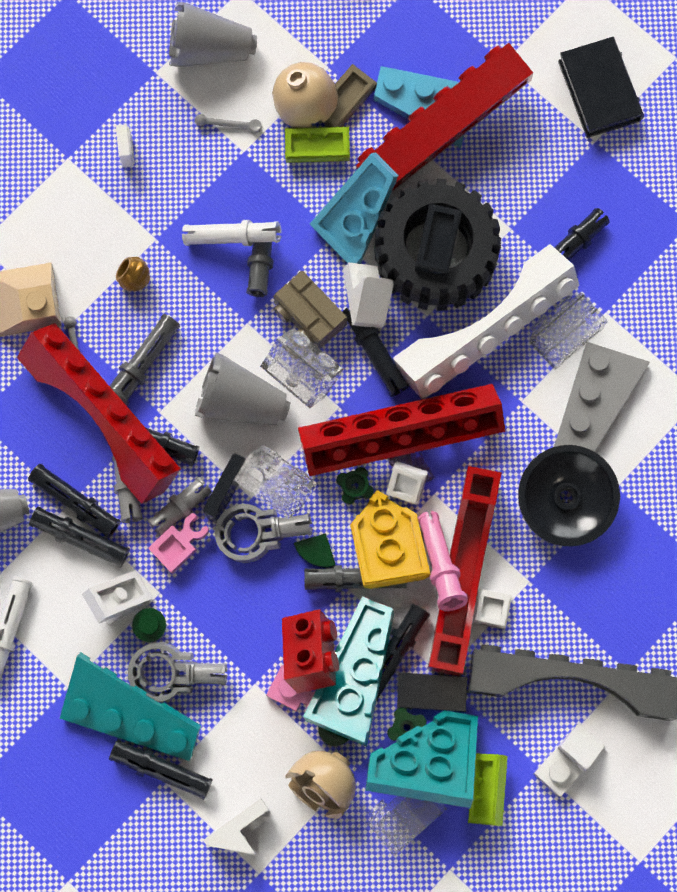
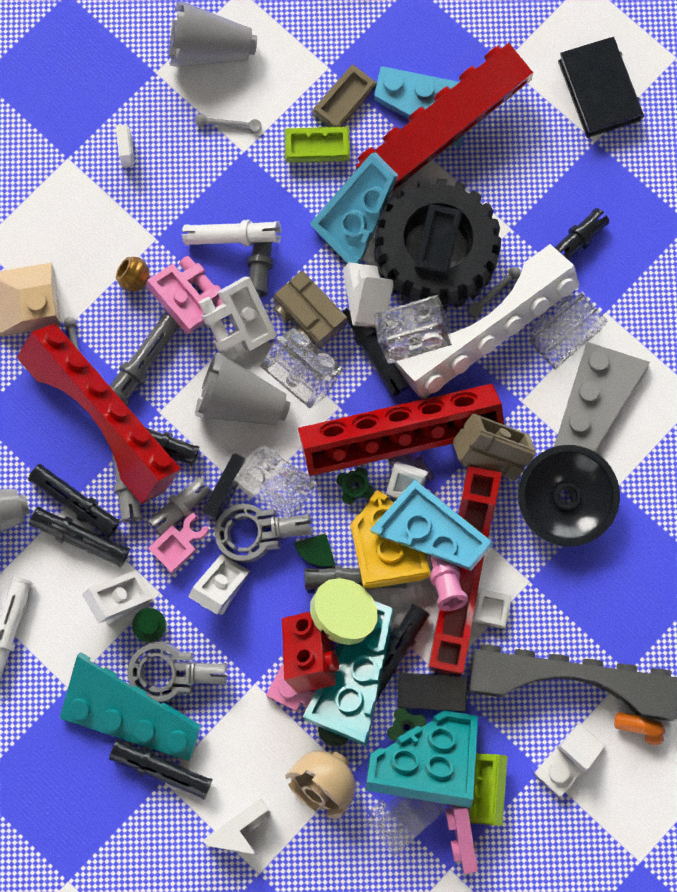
tan cylinder [272,62,338,128] -> none
none -> bright pink plate [146,256,223,334]
none -> white slope [188,554,250,615]
none -> white plate [198,277,277,360]
none -> yellowish green tile [310,578,377,645]
none -> medium azure wing [370,479,493,571]
none -> clear brick [374,295,452,364]
none -> bright pink wing [445,805,478,874]
none -> dark tan brick [453,413,536,480]
none -> light grey hinge [468,267,521,317]
none -> orange arm [614,712,666,745]

